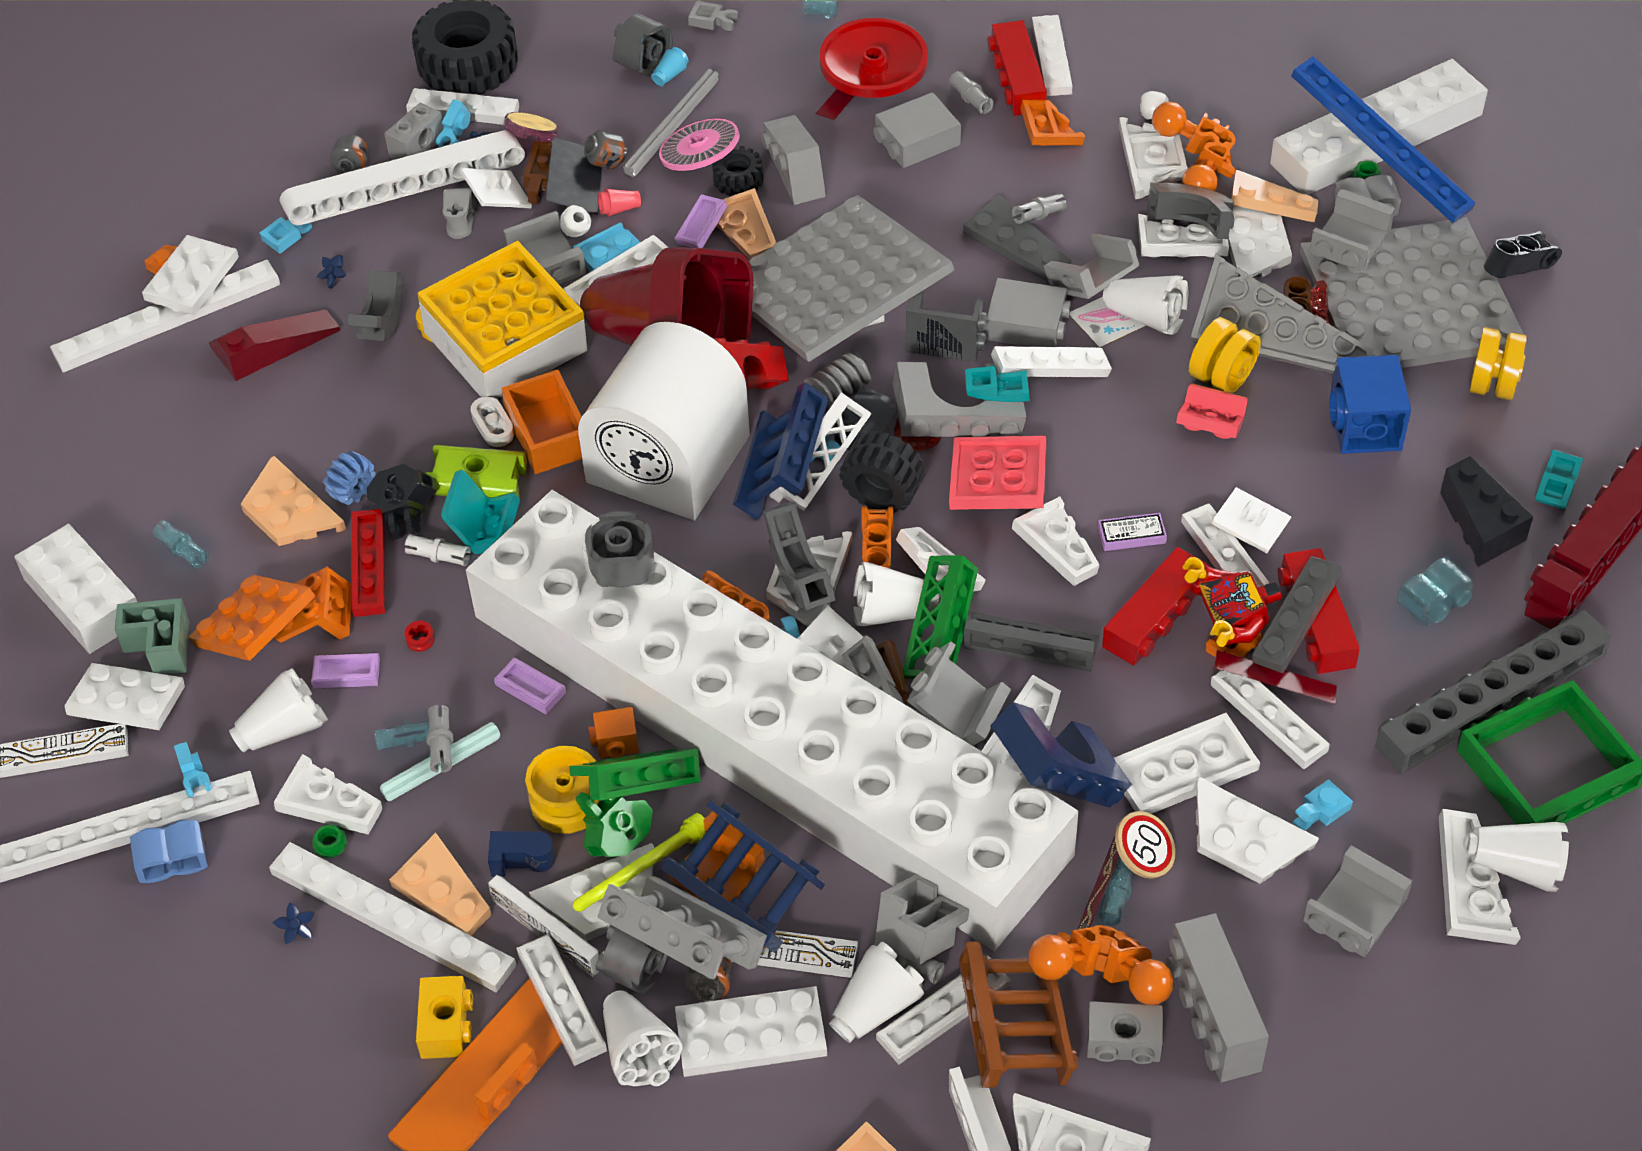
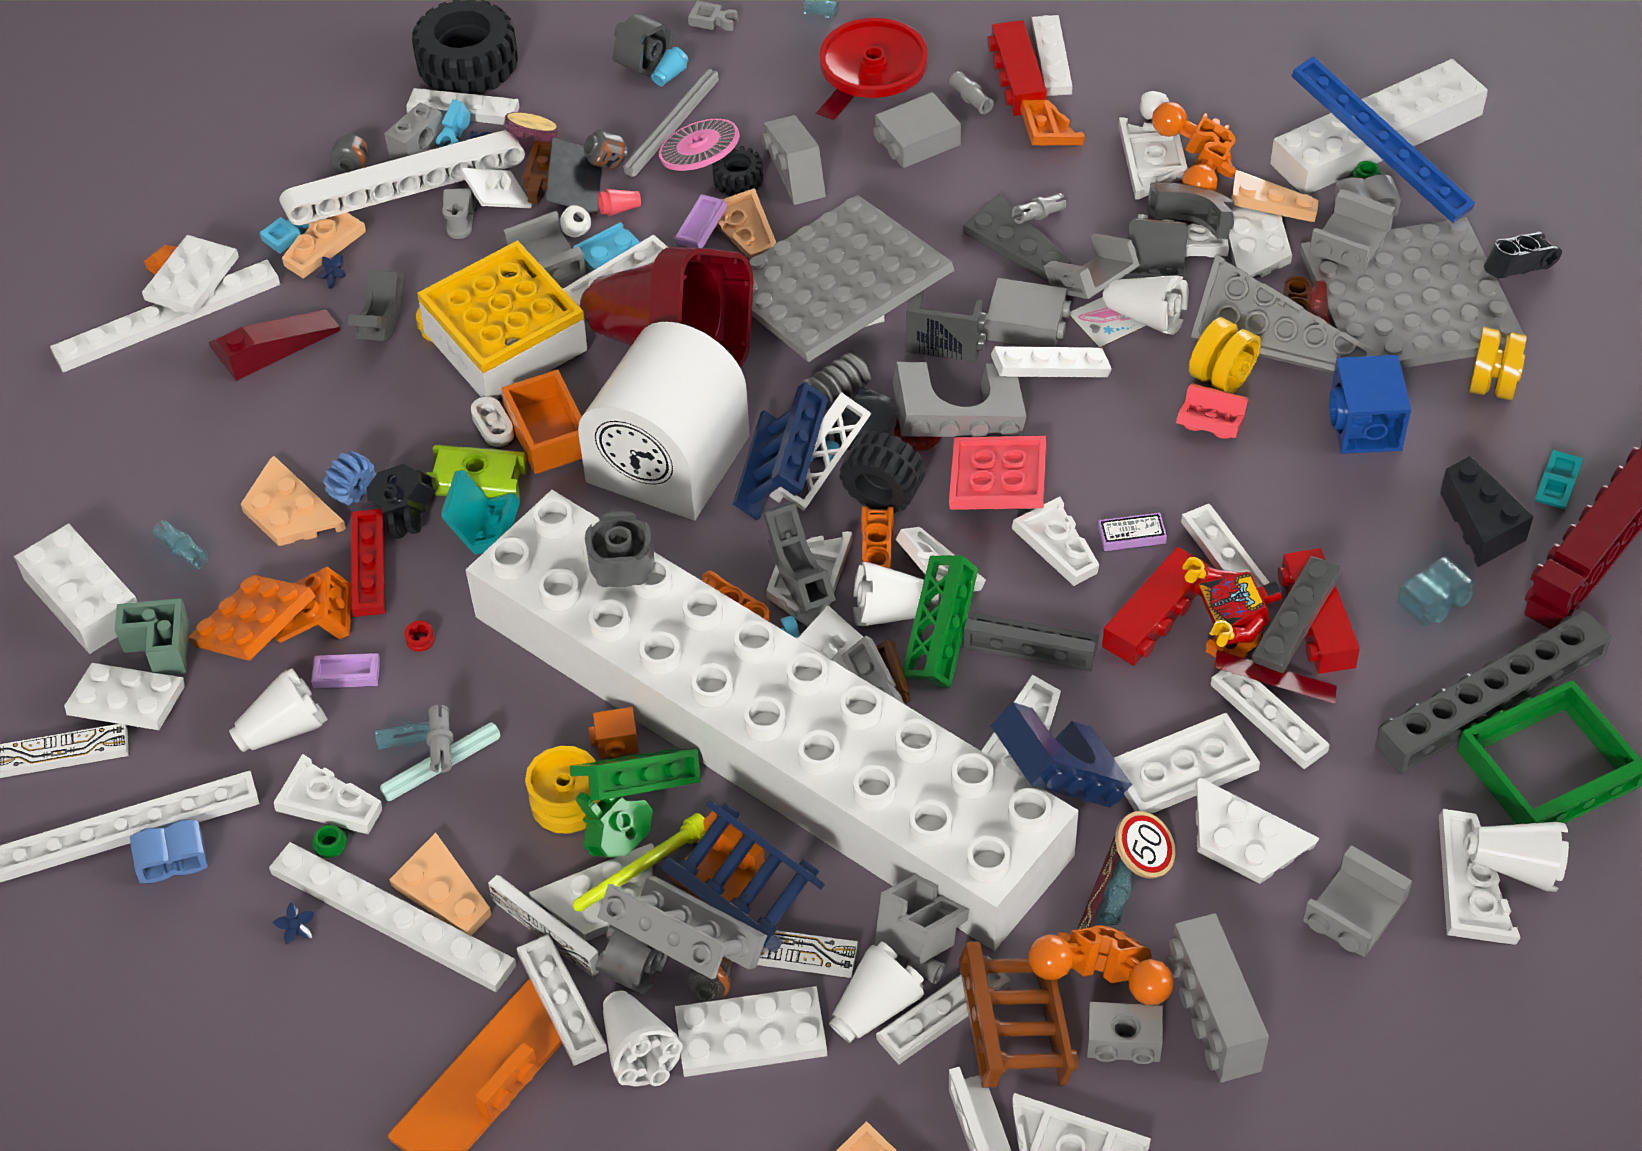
medium azure plate [174,742,212,797] -> none
white pin [405,534,471,566] -> none
yellow brick [416,976,473,1059] -> none
dark blue leg [488,831,555,877] -> none
lavender tile [494,657,566,715] -> none
red arch [714,338,789,390] -> none
light grey panel [907,642,1011,746] -> none
teal slope [965,366,1030,402] -> none
white piece [1211,487,1291,553] -> none
medium azure plate [1292,779,1353,831] -> none
none -> light nougat wing [282,213,366,279]
none -> dark grey bracket [1124,218,1188,280]

